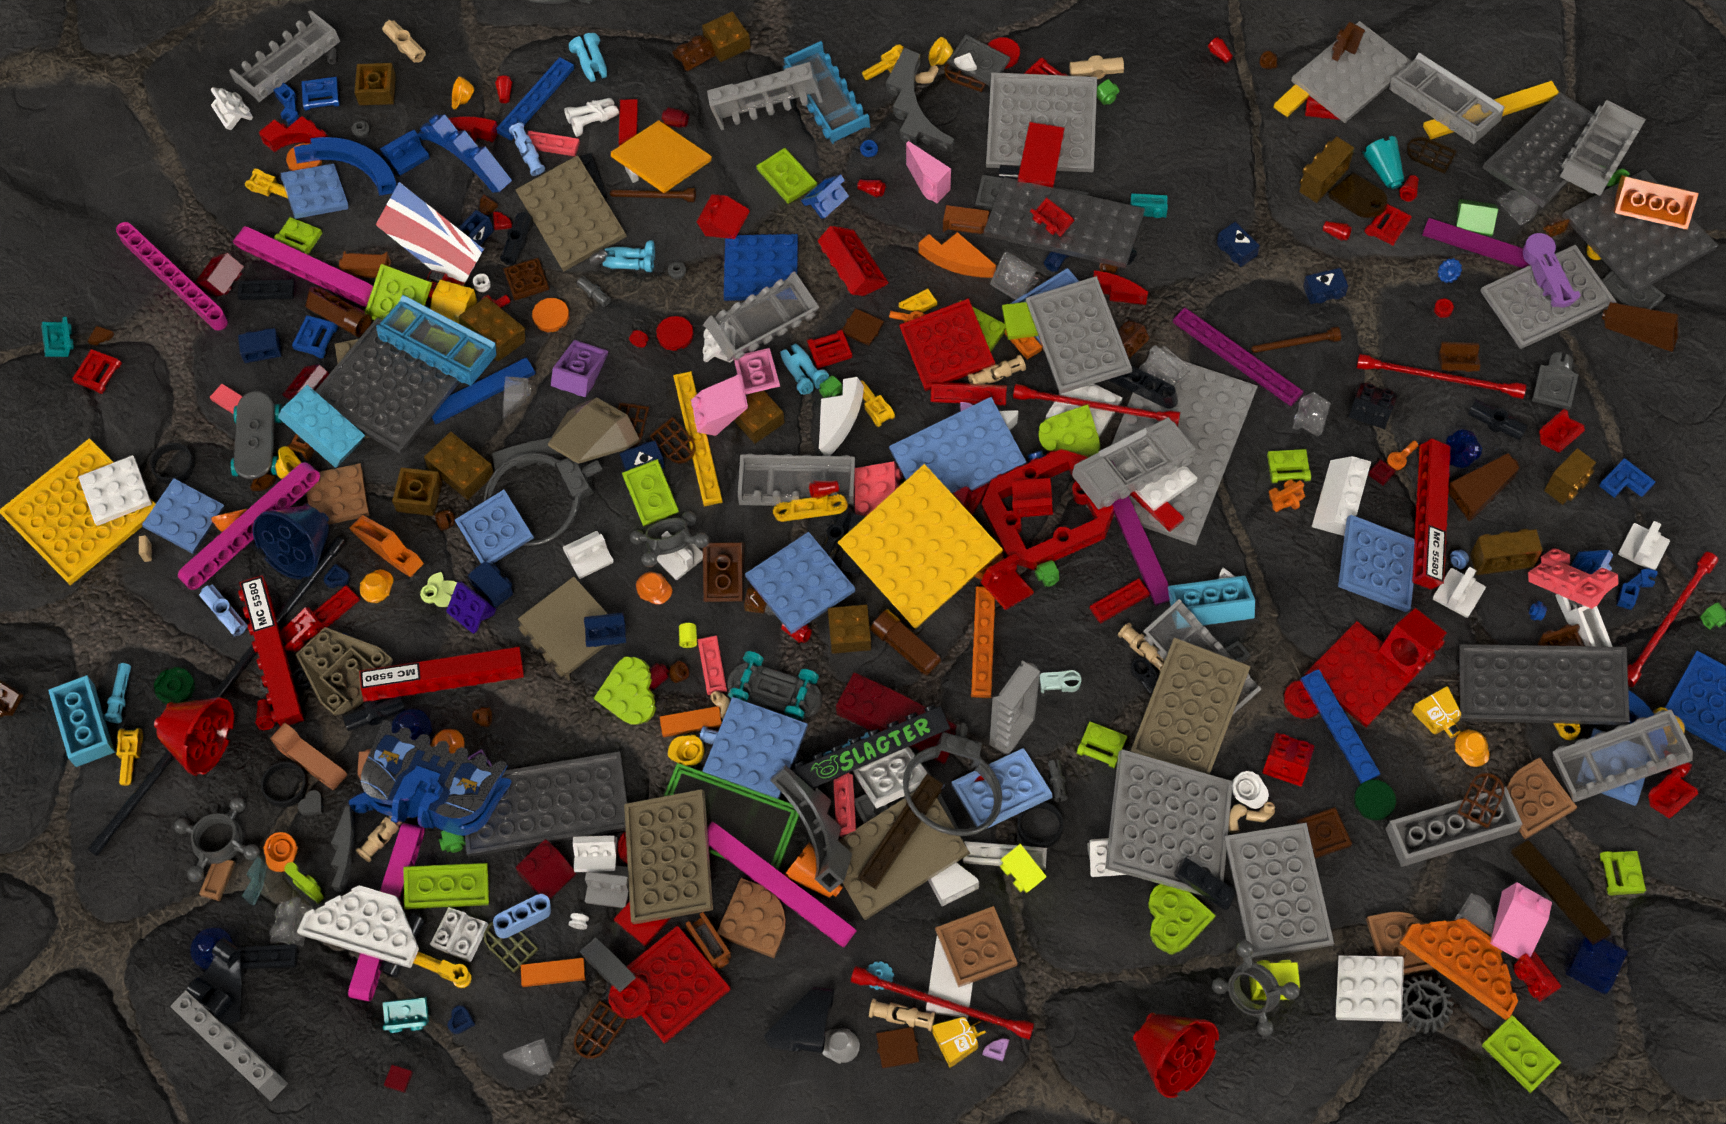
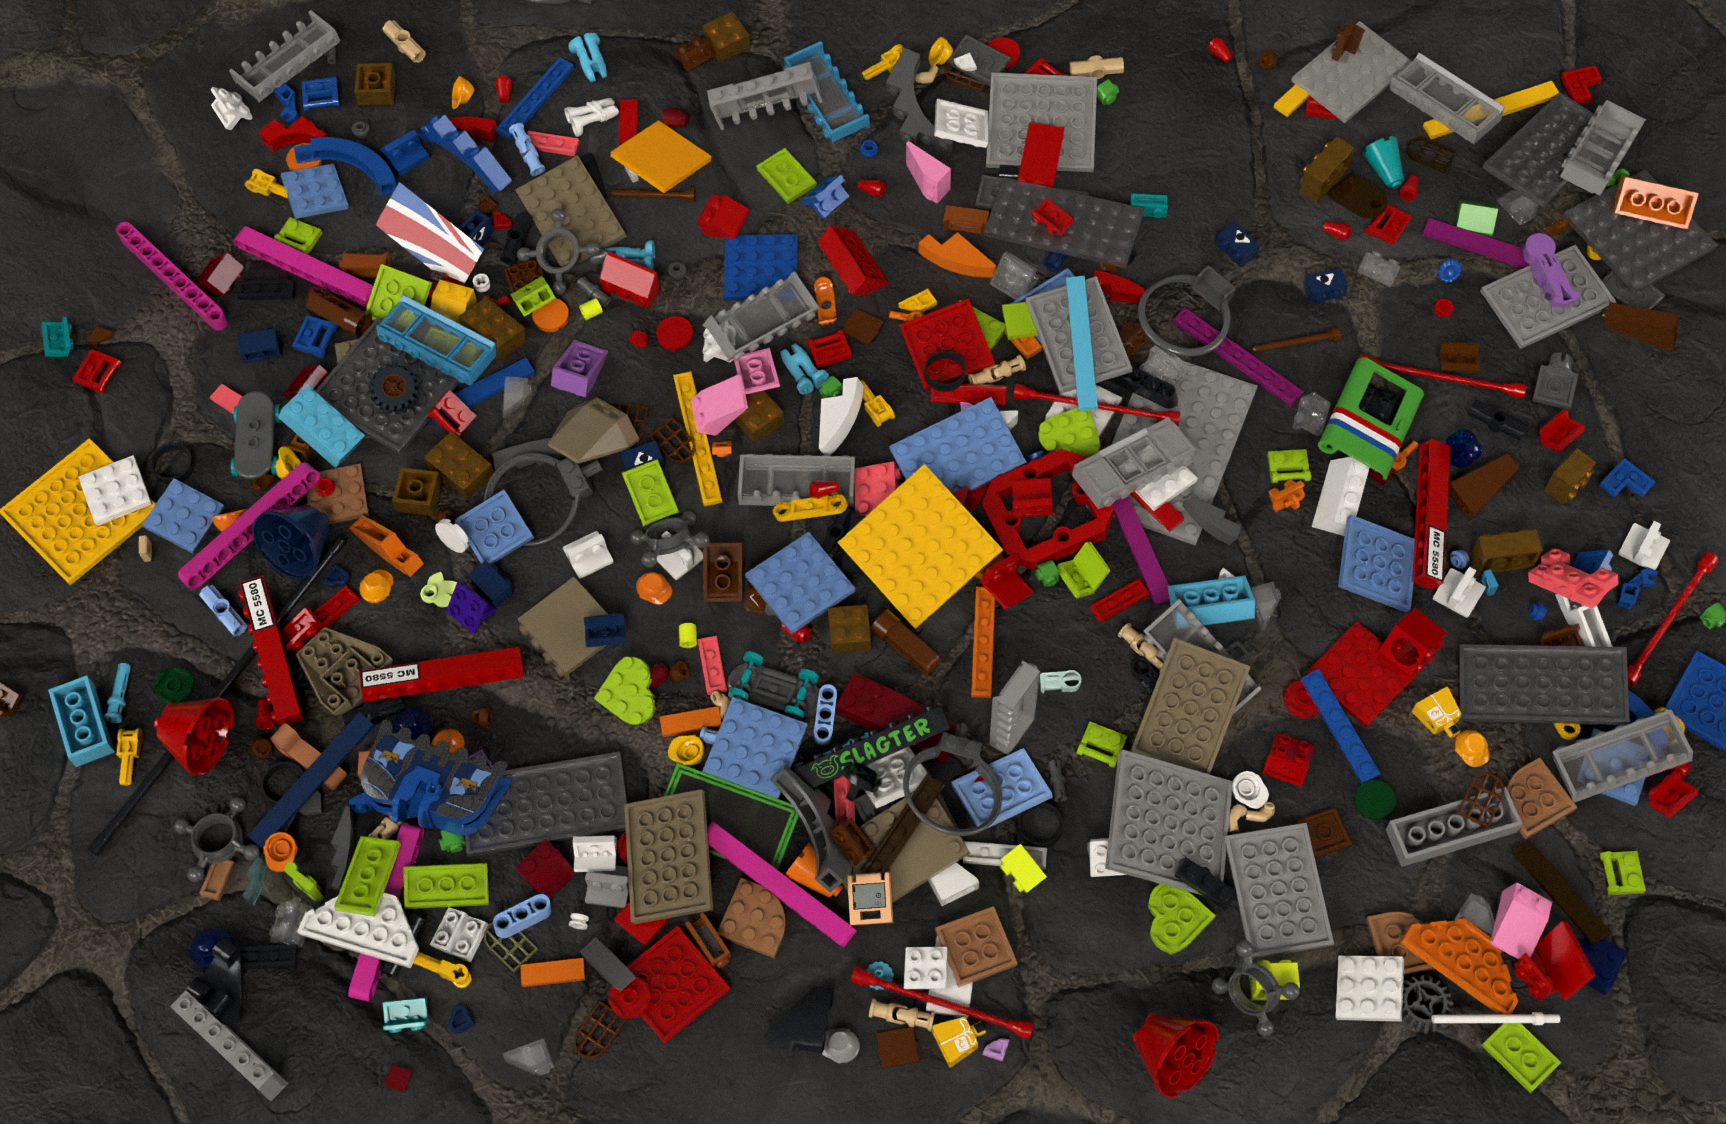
none -> dark blue tile [247,712,375,850]
none -> reddish brown tile [250,737,272,758]
none -> red plate [315,478,335,497]
none -> lime tile [334,836,401,916]
none -> black wheel [370,363,419,415]
none -> plate [427,390,476,438]
none -> white tile [435,519,469,553]
none -> lime brick [511,276,556,317]
none -> dark grey piece [517,208,601,295]
none -> neon yellow gear [579,298,603,320]
none -> slope [600,251,660,309]
none -> orange plate [712,441,732,457]
none -> orange piece [814,276,837,326]
none -> light blue beam [814,684,837,745]
none -> reddish brown bracket [830,818,875,866]
none -> black tile [843,762,882,802]
none -> container [848,872,893,926]
none -> white hinge [904,947,948,993]
none -> black tyre [924,351,966,392]
none -> white plate [934,99,988,148]
none -> lime bracket [1057,542,1110,599]
none -> medium azure tile [1066,276,1098,411]
none -> dark grey brick [1138,265,1236,356]
none -> dark grey slope [1182,496,1241,545]
none -> clear slope [1251,582,1281,630]
none -> bright green piece [1318,357,1424,480]
none -> clear bracket [1357,251,1402,288]
none -> white bar [1432,1012,1560,1025]
none -> dark azure tile [1480,569,1498,596]
none -> red tile [1535,921,1596,1000]
none -> red plate [1561,65,1602,104]

